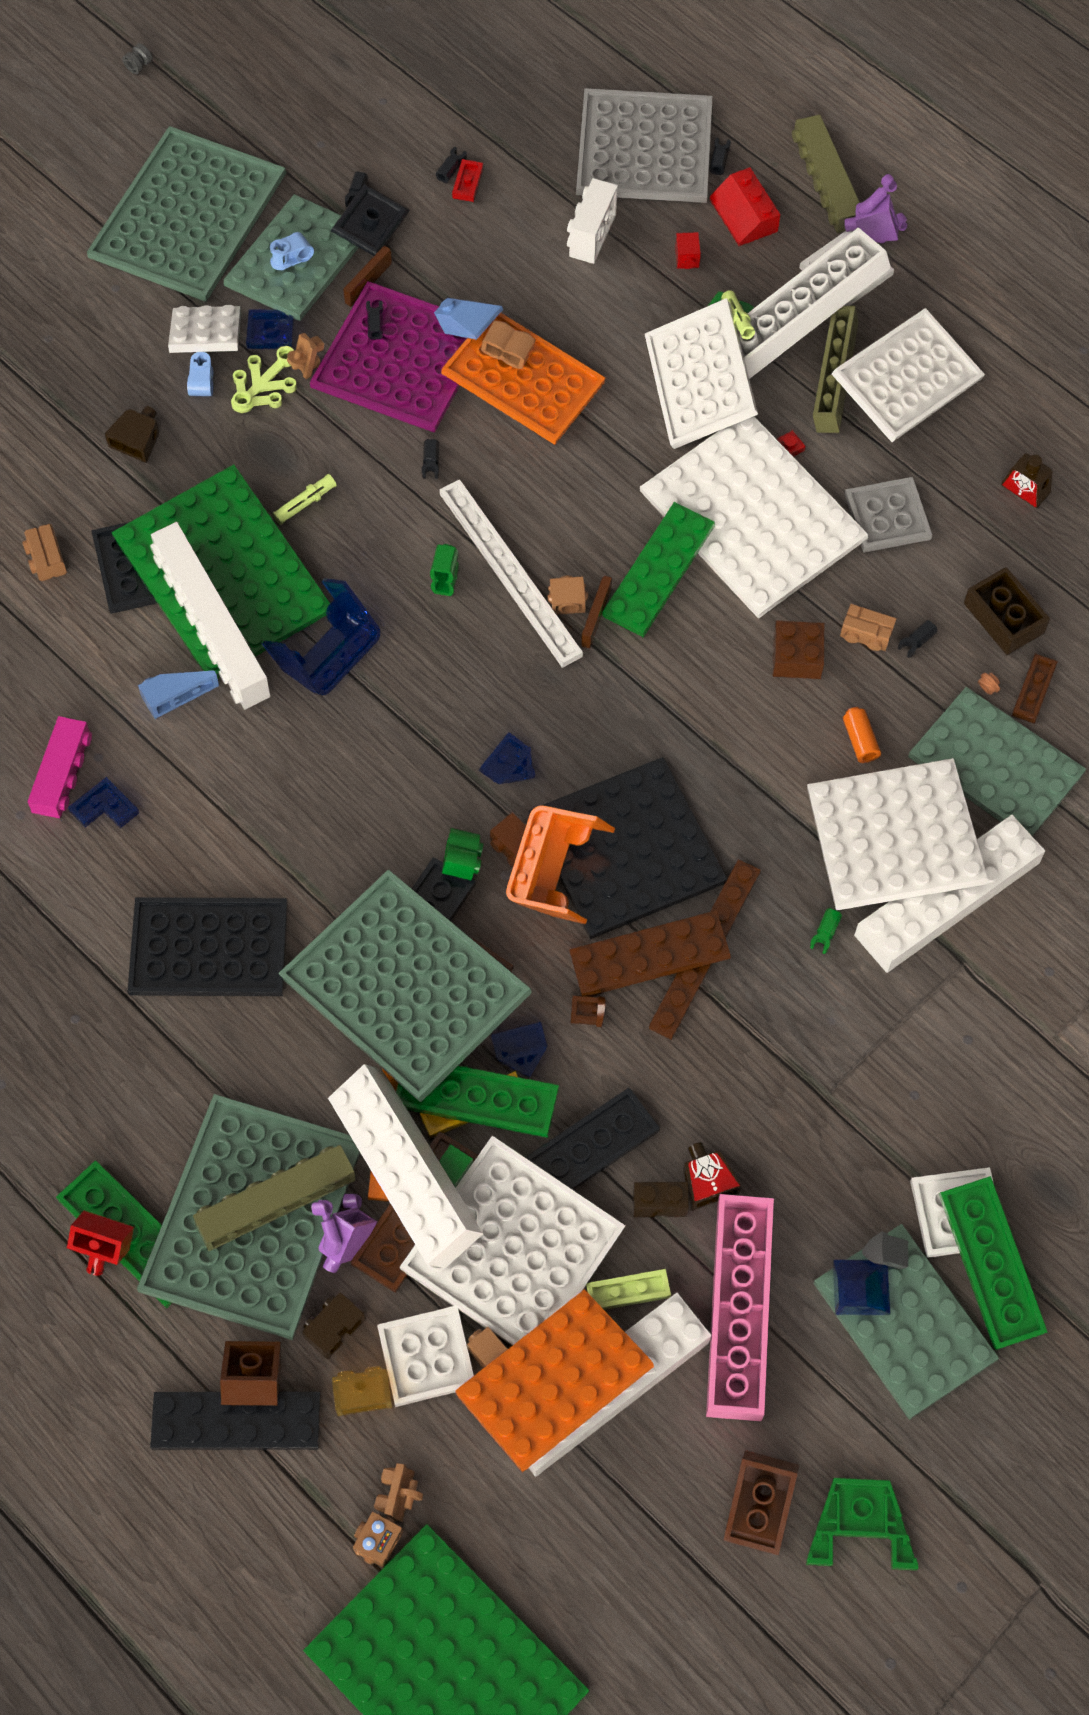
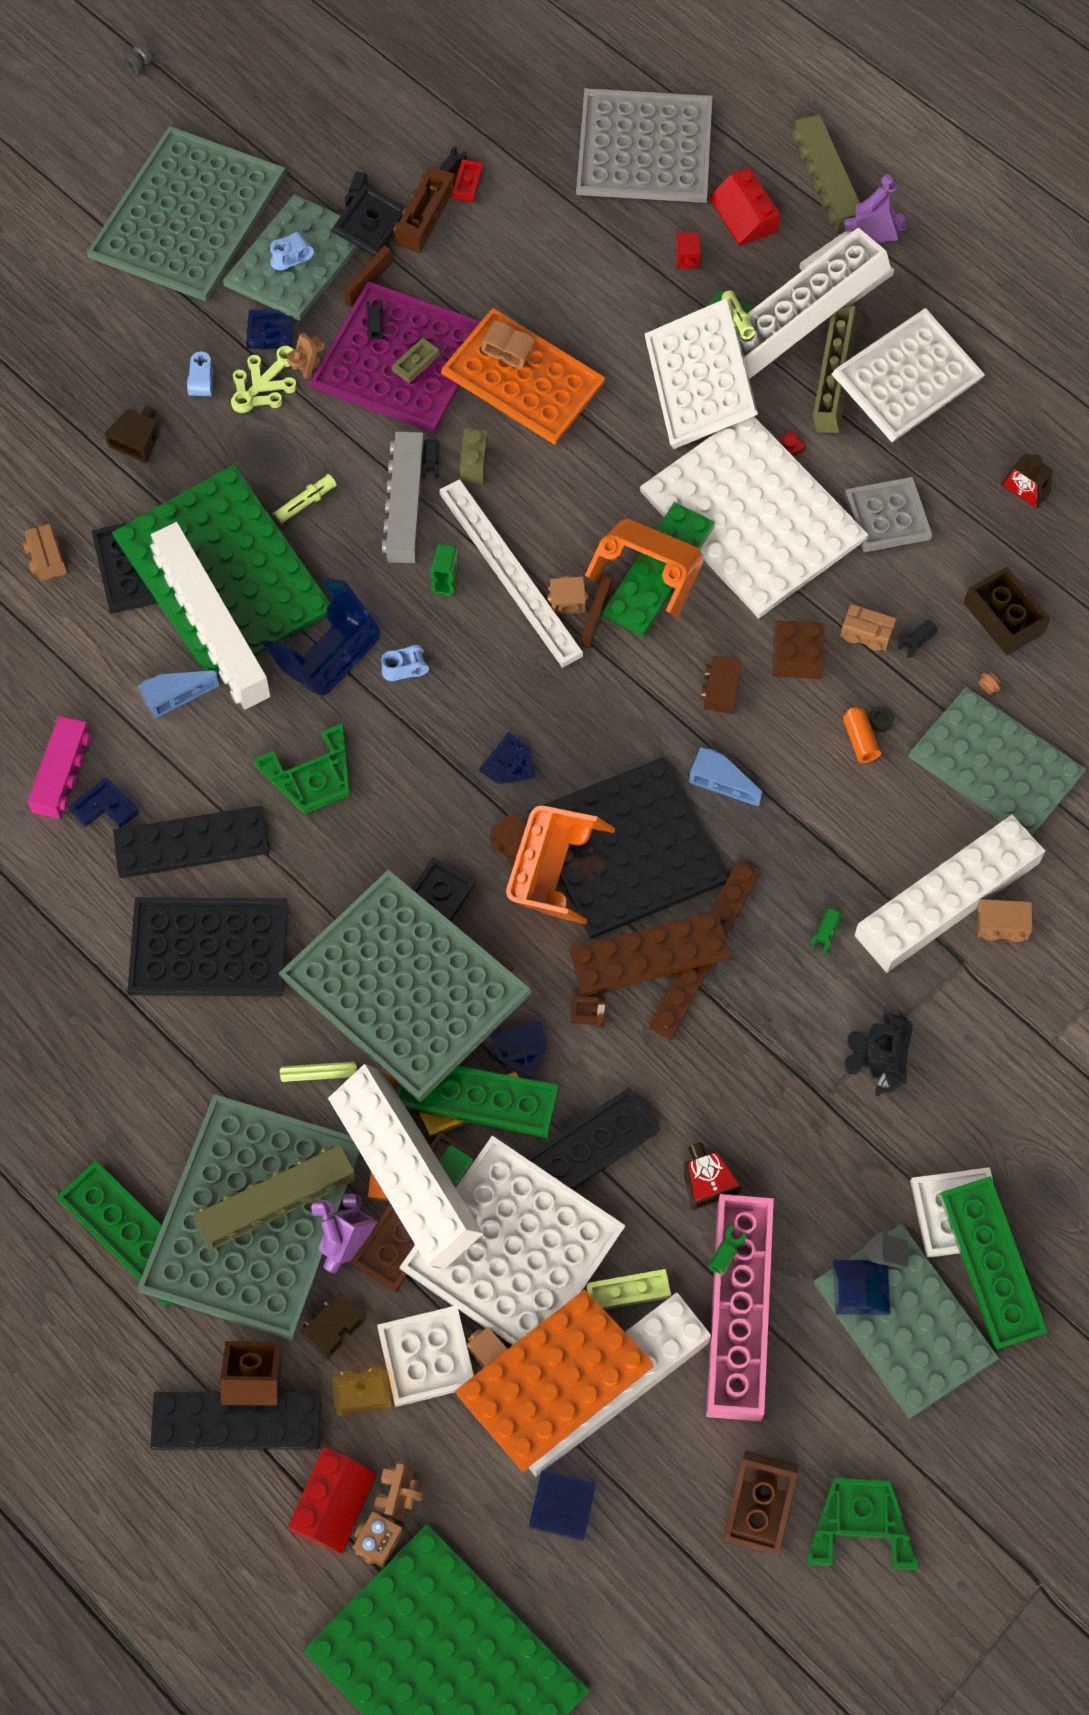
red brick [67,1211,134,1276] -> none
white plate [168,305,241,353] -> none
medium blue slope [434,298,503,340] -> none
green brick [442,828,484,880] -> none
white brick [567,178,618,264] -> none
dark brown brick [633,1182,689,1217] -> none
black bar [710,138,731,175] -> none
white plate [807,758,988,910] -> none
reddish brown tile [1011,653,1058,724] -> none
none -> black plate [113,806,269,878]
none -> green wing [253,723,350,815]
none -> yellowish green axle [280,1062,357,1082]
none -> red slope [288,1447,377,1554]
none -> light blue piece [381,645,429,681]
none -> light grey brick [382,431,424,563]
none -> olive plate [392,338,440,383]
none -> reddish brown brick [393,166,455,253]
none -> olive brick [460,428,488,484]
none -> clear blue plate [529,1470,596,1541]
none -> orange windscreen [585,519,704,618]
none -> medium blue slope [689,747,762,807]
none -> reddish brown brick [701,656,741,714]
none -> green bar [708,1225,746,1275]
none -> black piece [844,1006,913,1096]
none -> pearl dark grey tile [869,707,894,732]
none -> medium nougat brick [976,899,1032,942]

